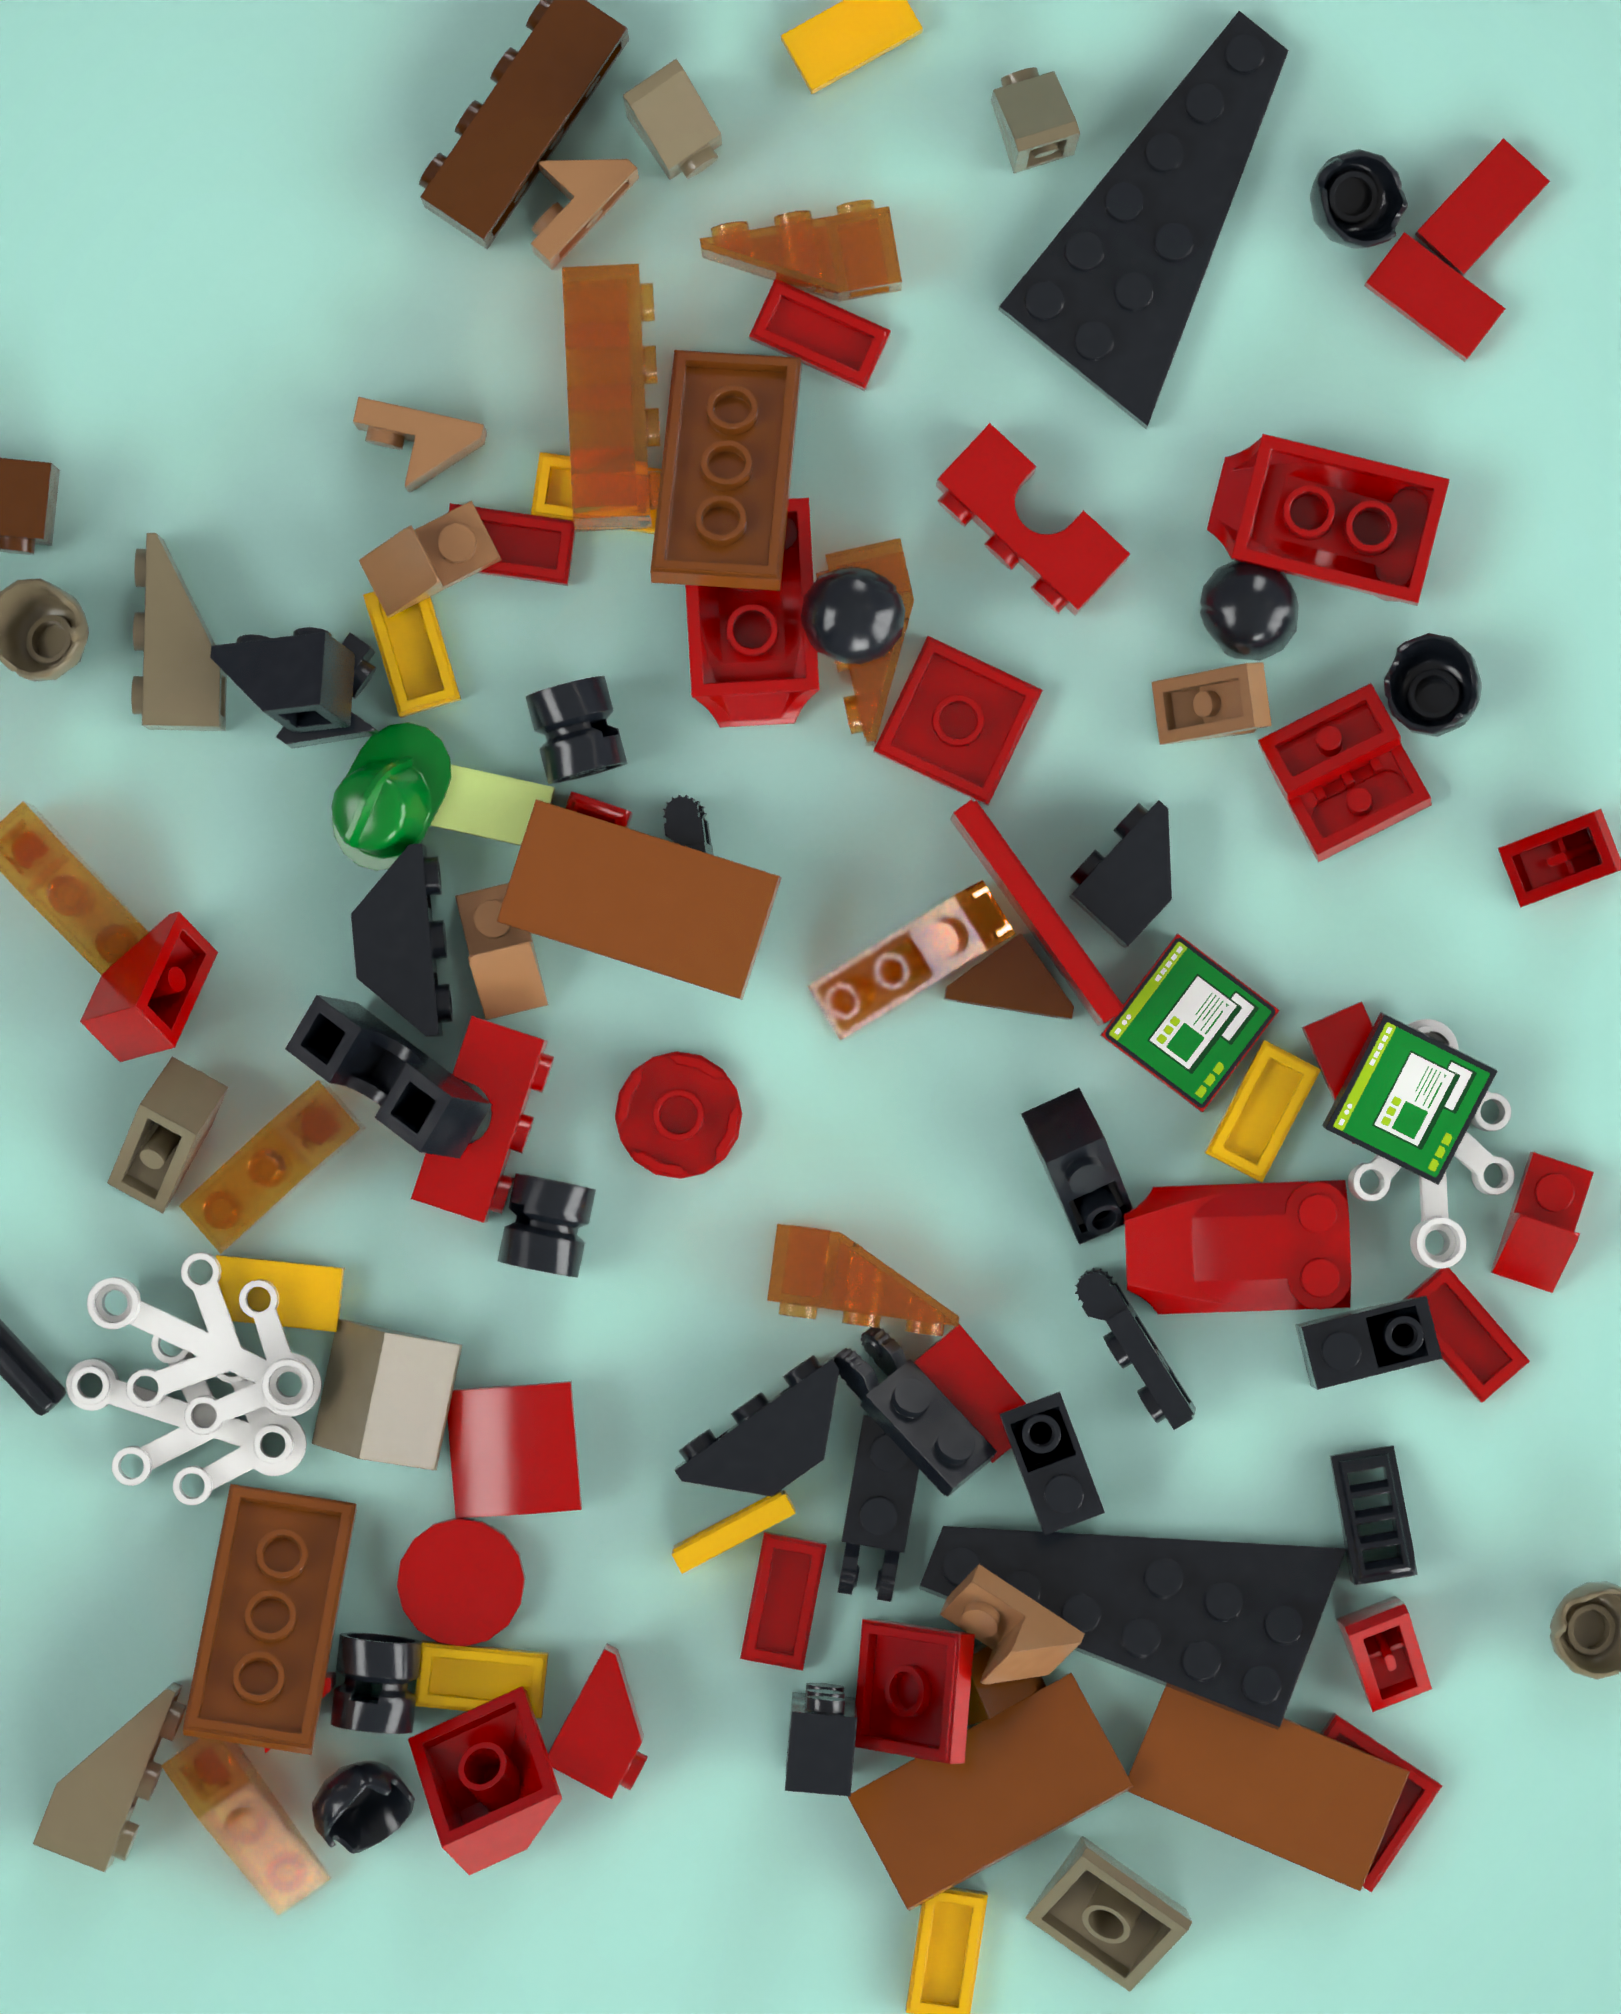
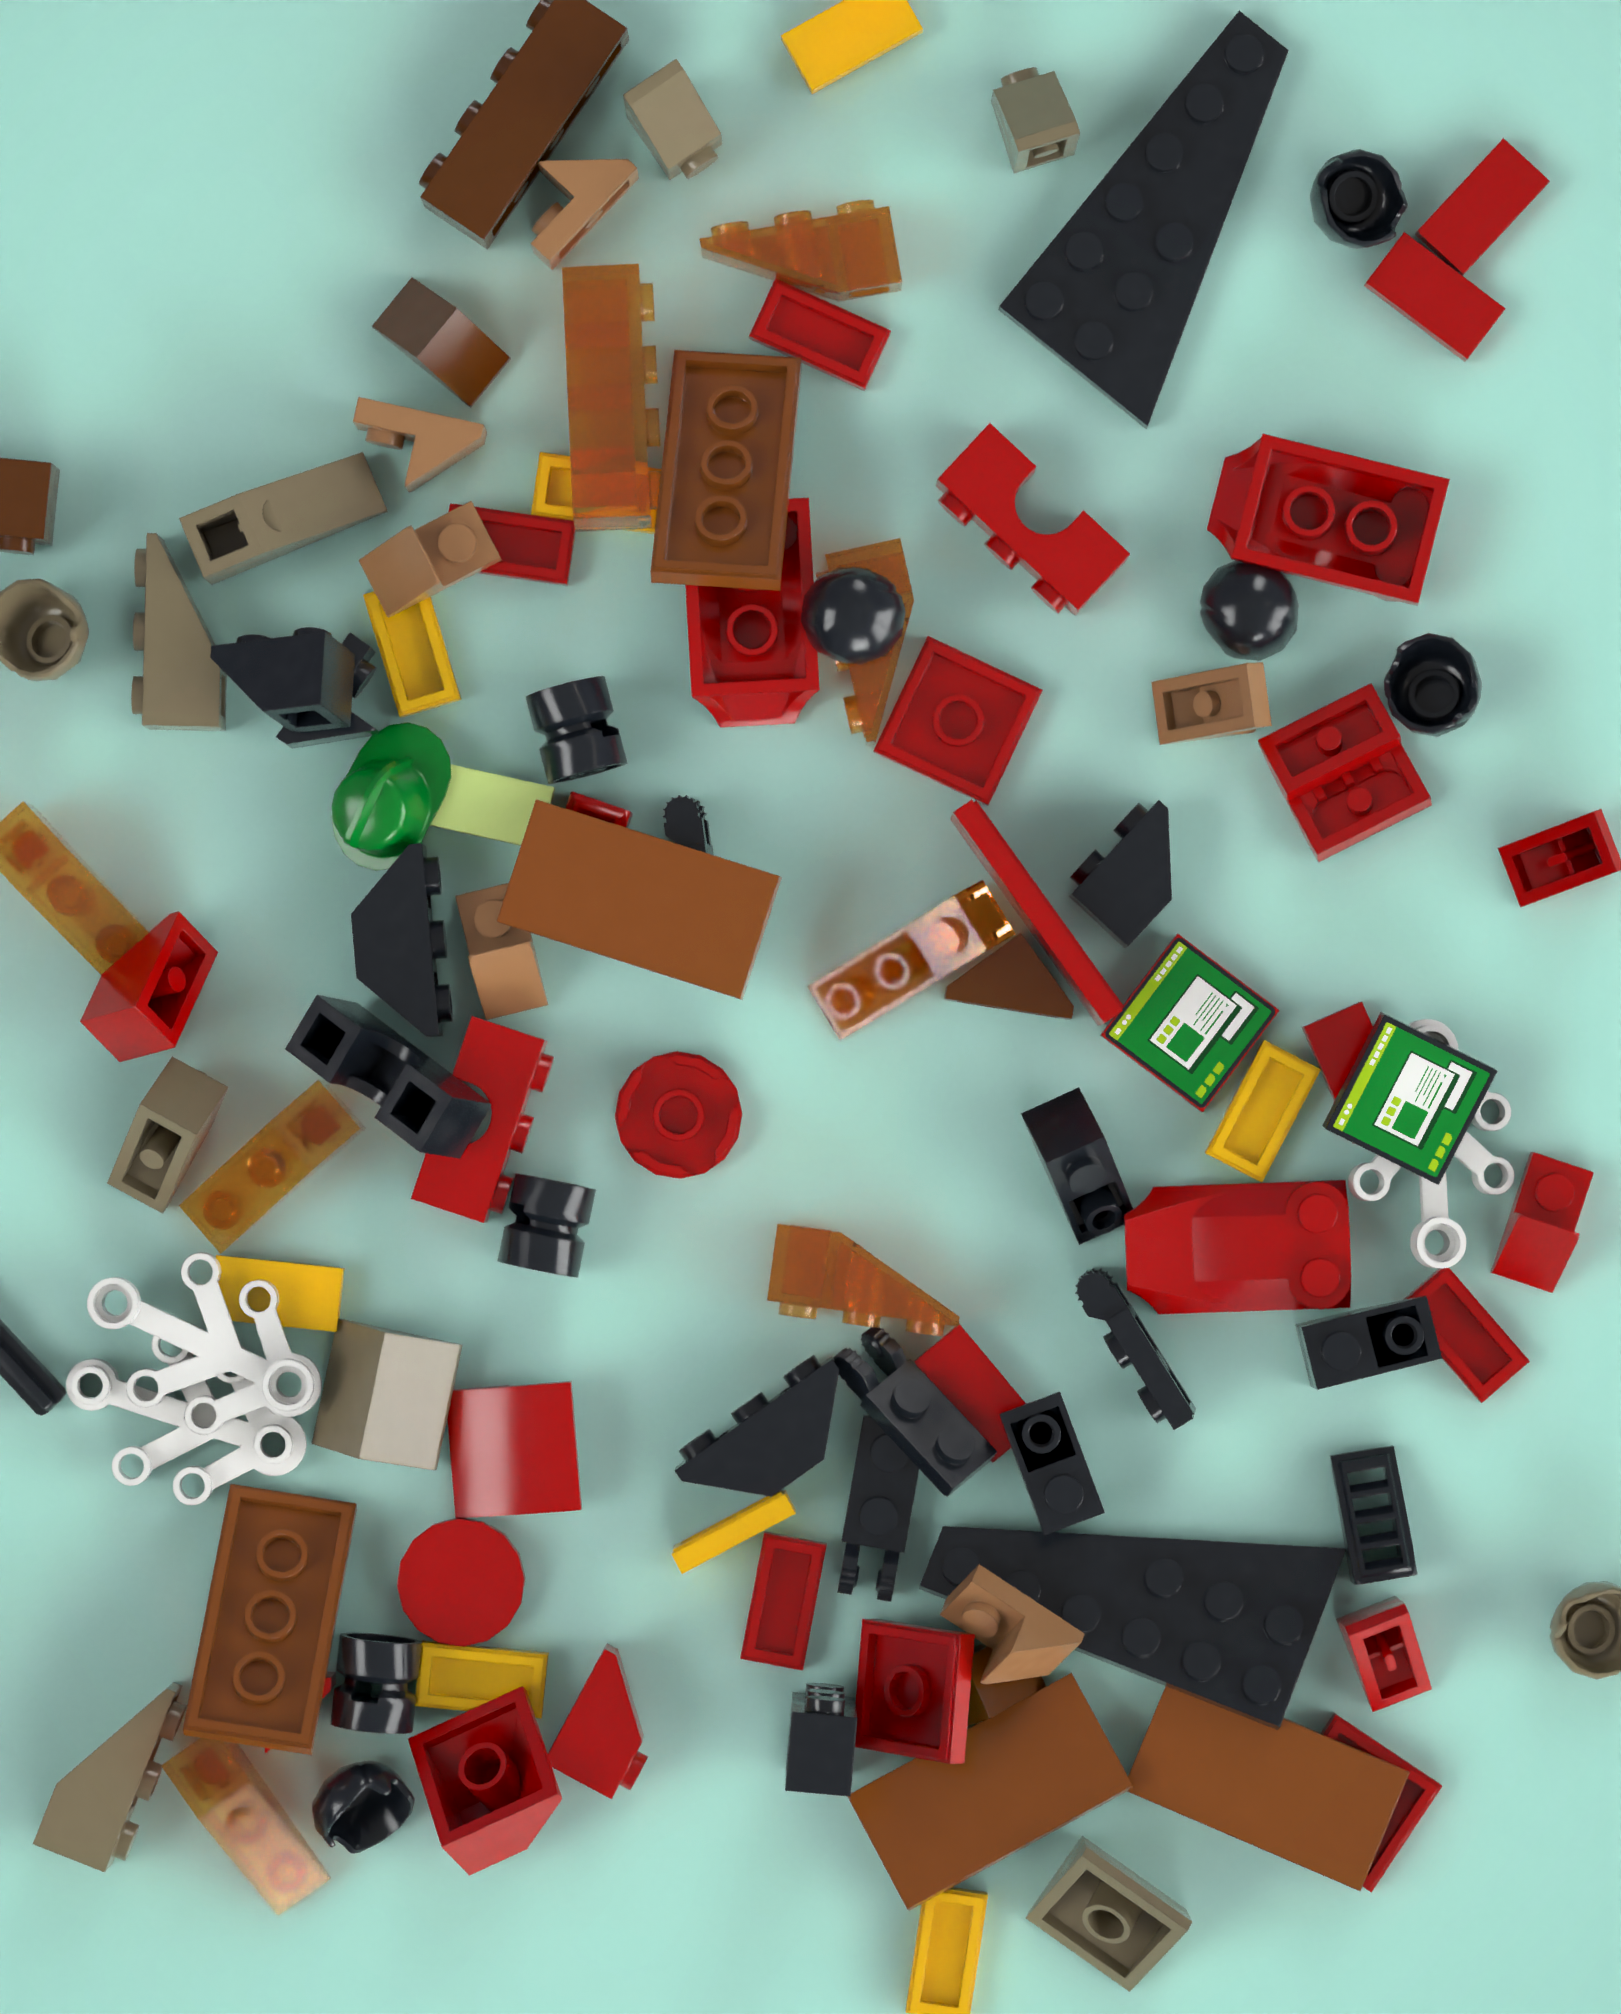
none -> dark tan slope [179,452,388,585]
none -> reddish brown slope [372,277,511,408]

